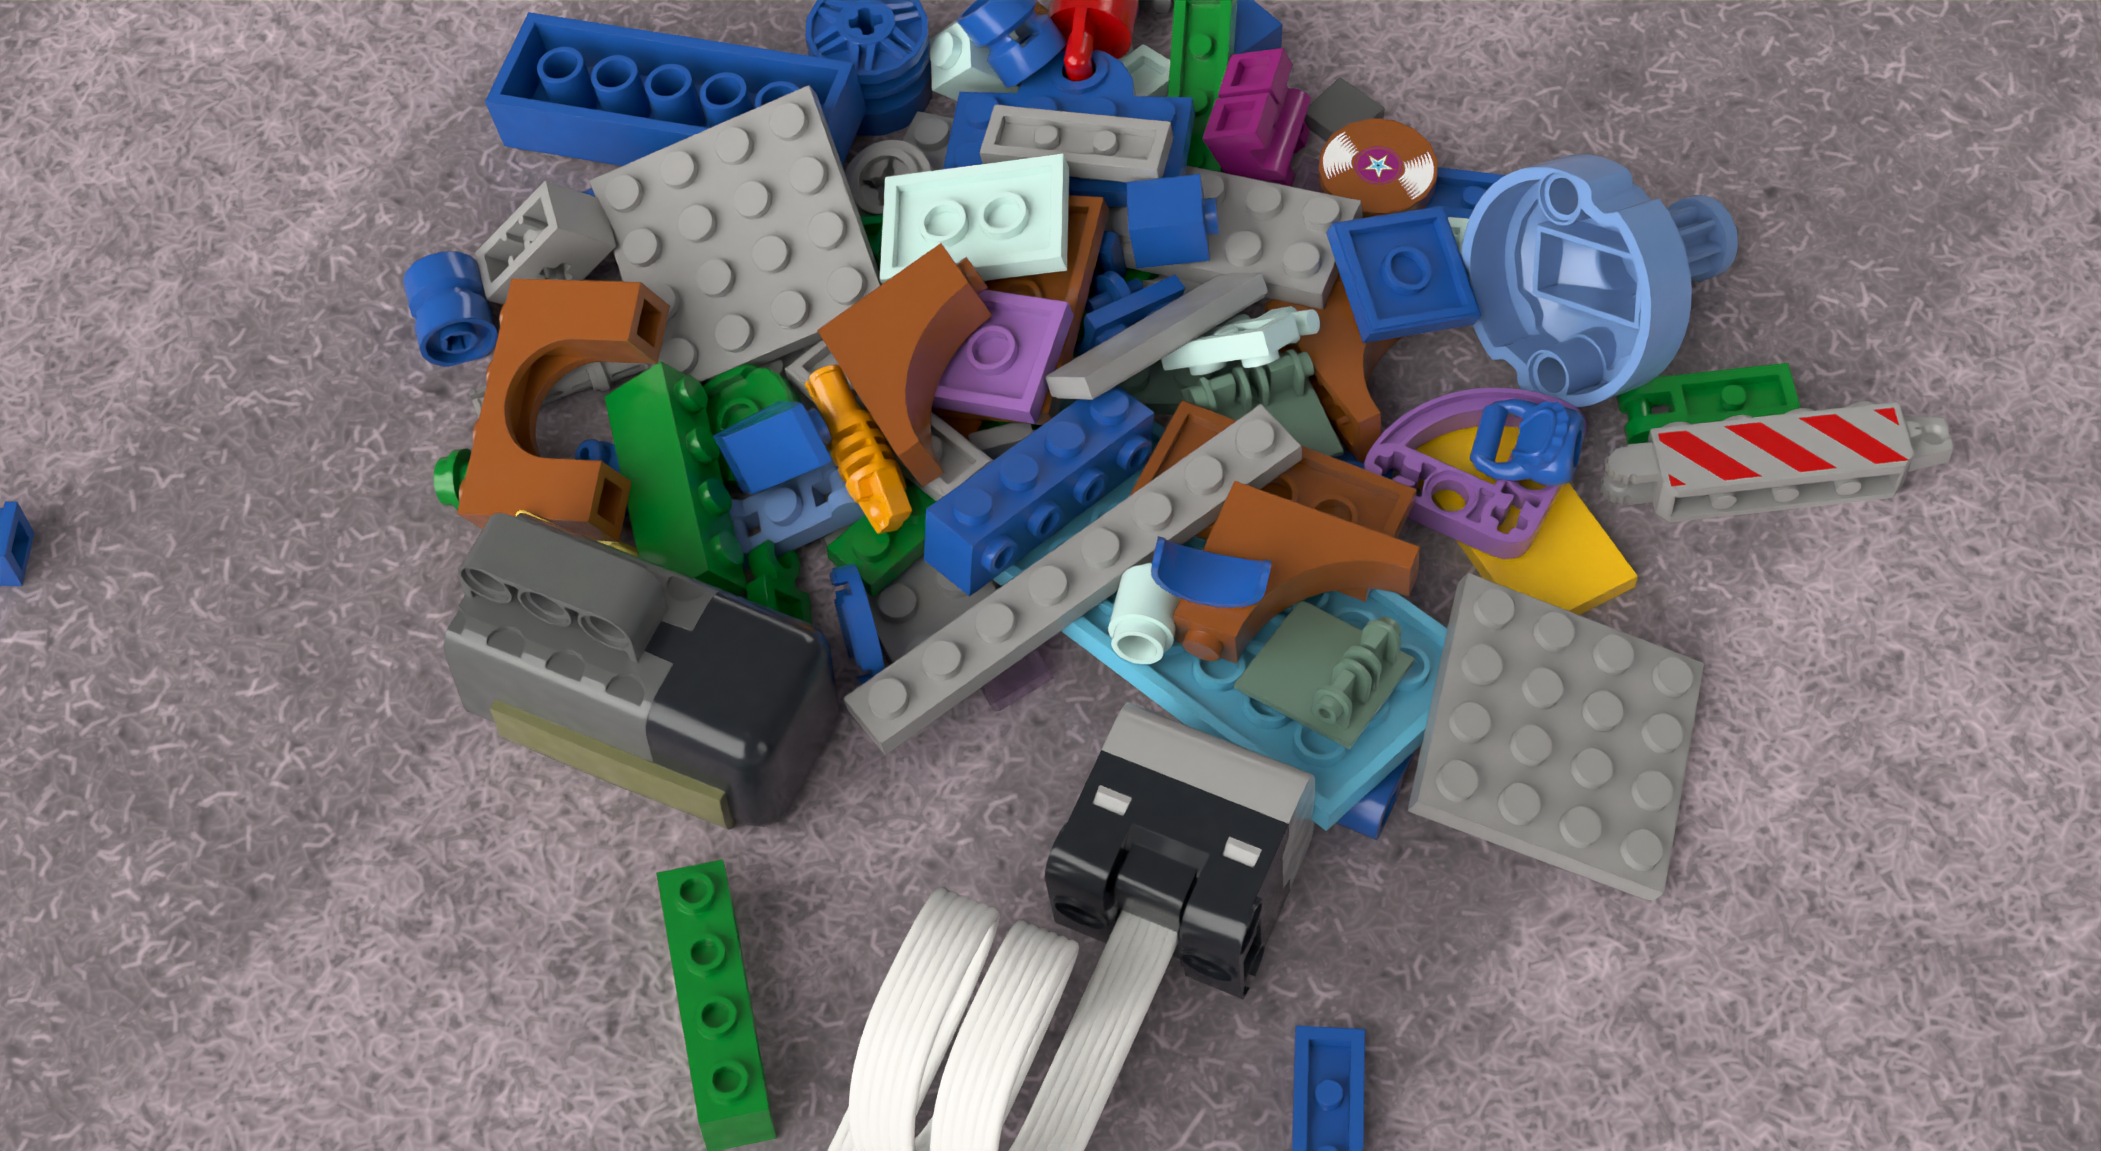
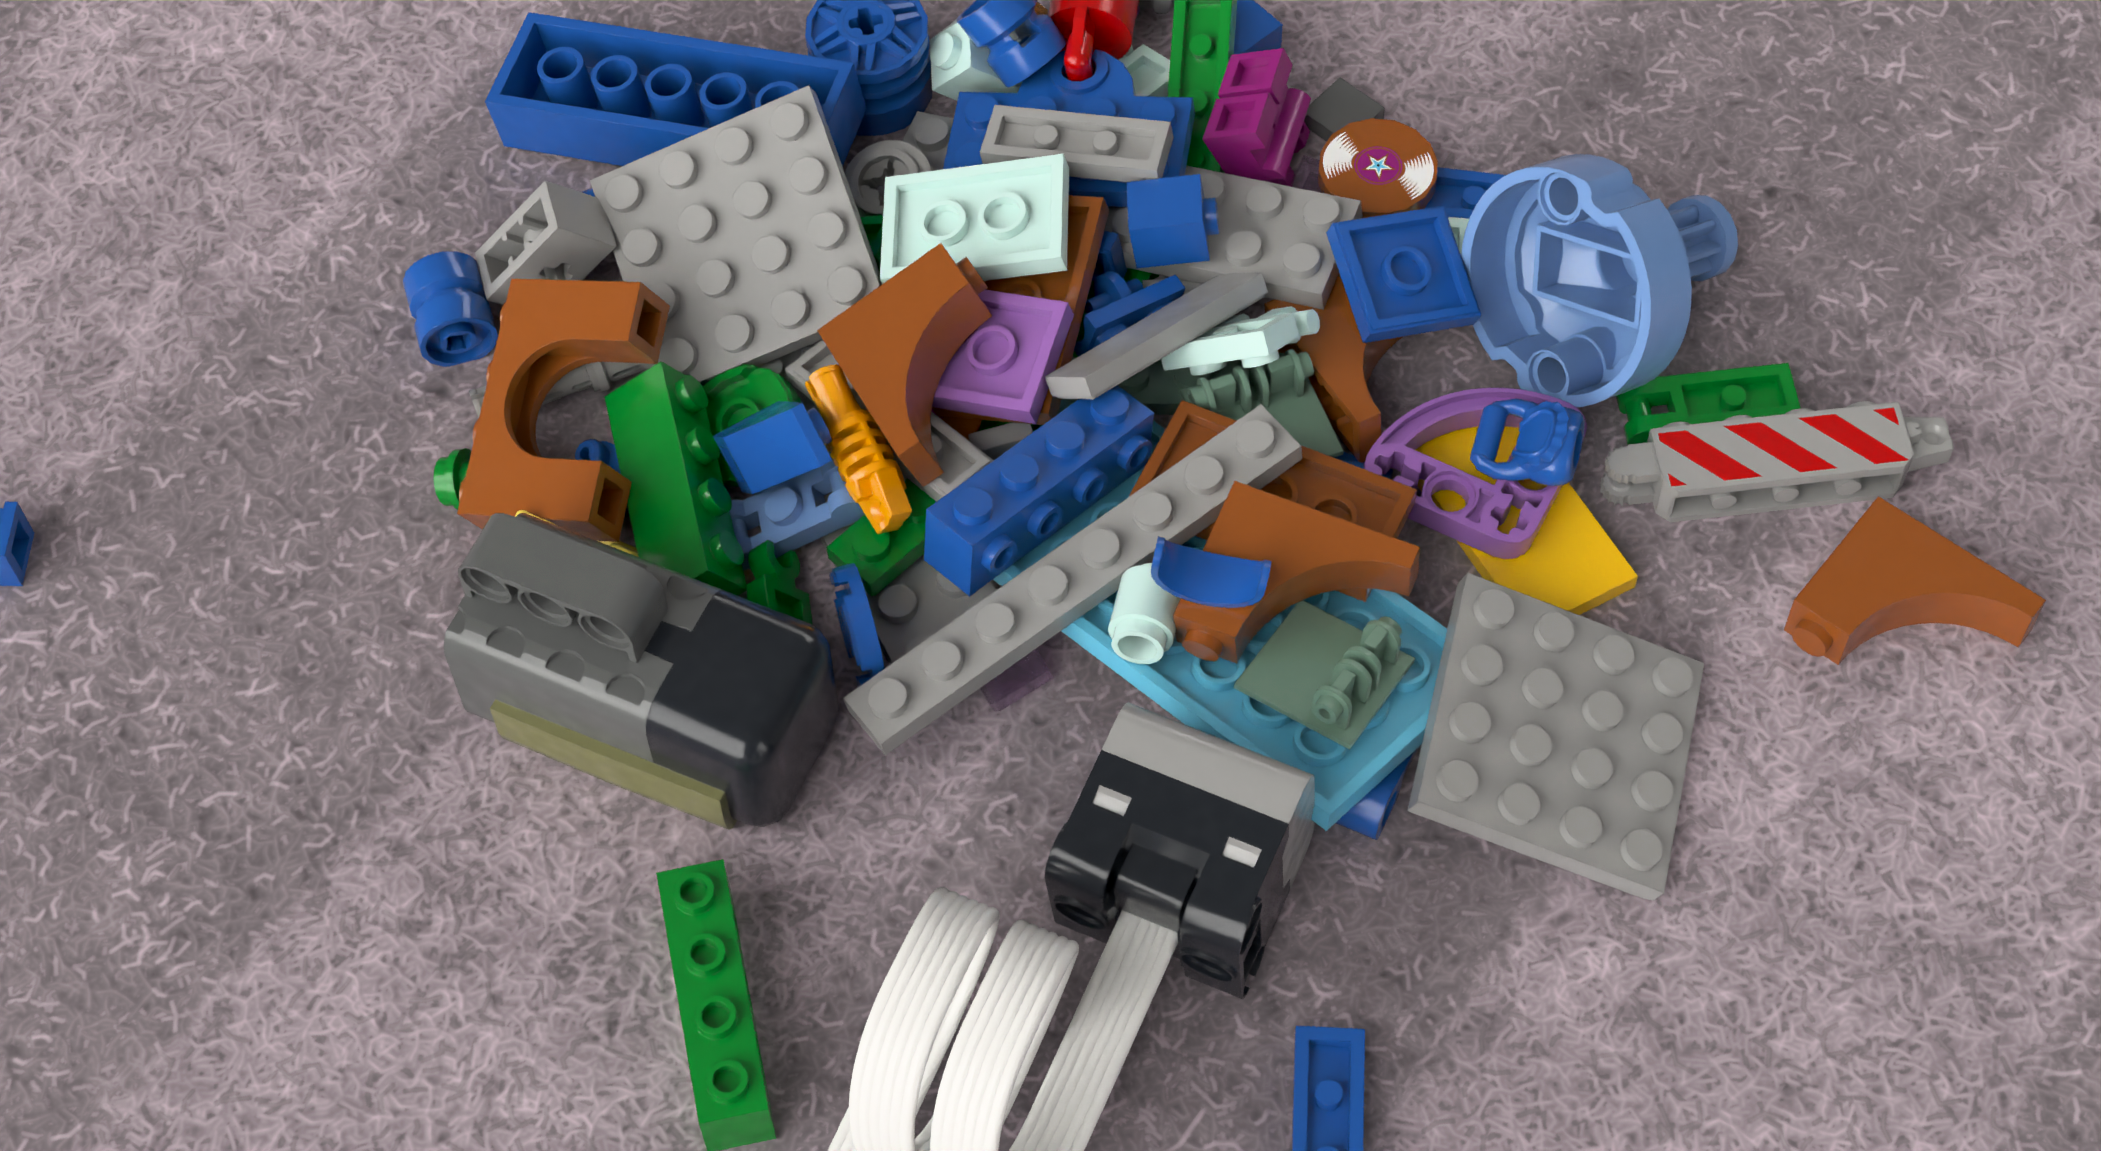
none -> dark orange arch [1784,496,2046,665]

